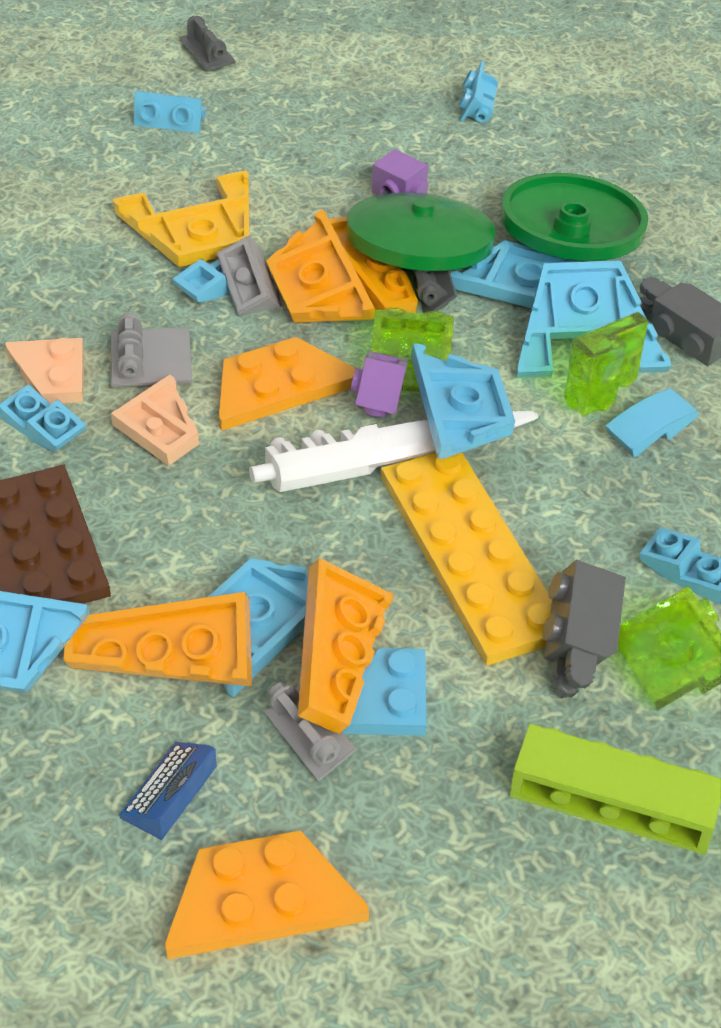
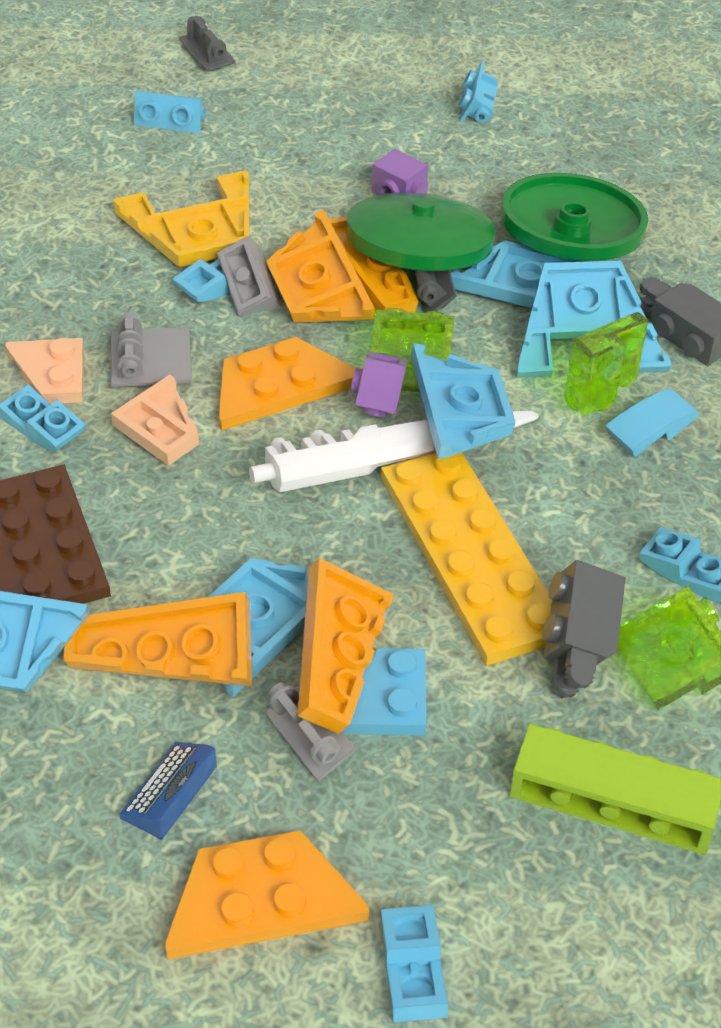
none -> medium azure slope [381,905,448,1023]

